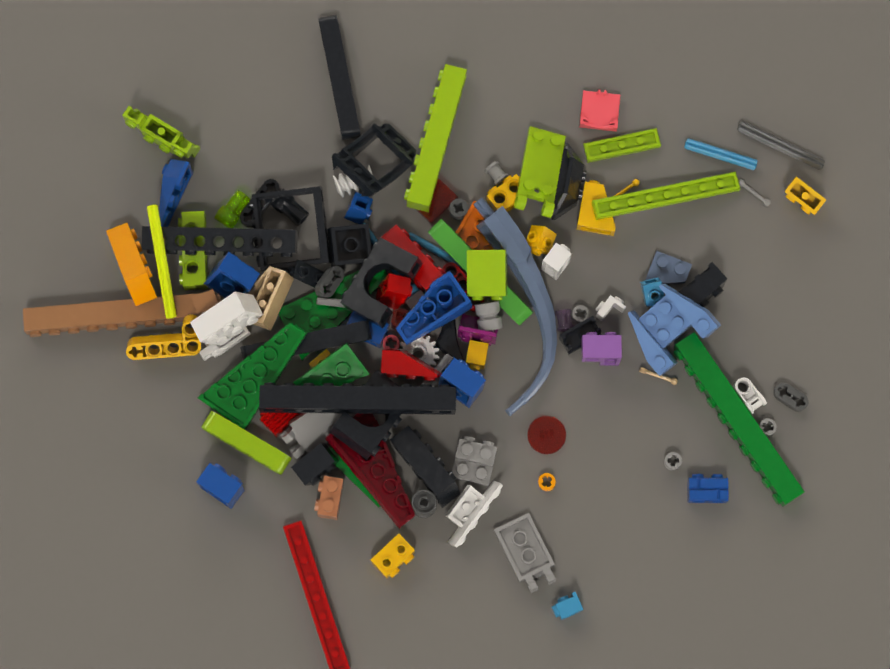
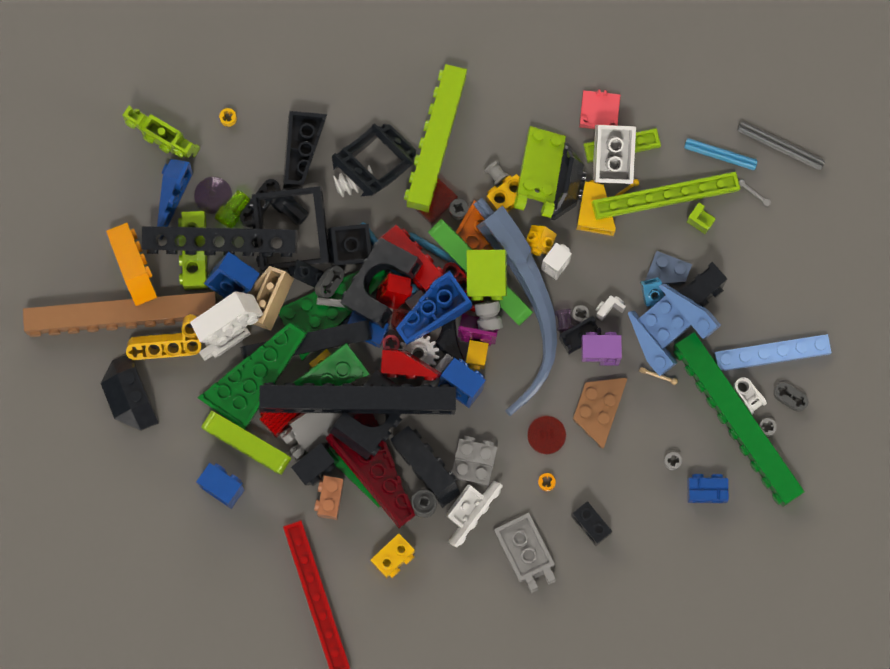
neon yellow axle [147,204,177,319] -> none
medium nougat brick [191,289,221,316] -> none
black beam [318,15,361,140] -> none
blue brick [344,192,373,225] -> none
dark azure brick [551,591,583,620] -> none
yellow brick [784,176,826,215] -> none
none -> black wedge [100,355,159,431]
none -> clear purple dish [194,177,232,214]
none -> yellow bush [219,108,237,127]
none -> black wedge [283,111,327,190]
none -> black brick [571,501,613,546]
none -> medium nougat wing [573,378,627,449]
none -> white brick [593,125,636,184]
none -> lime panel [687,203,715,234]
none -> light blue plate [714,334,832,371]

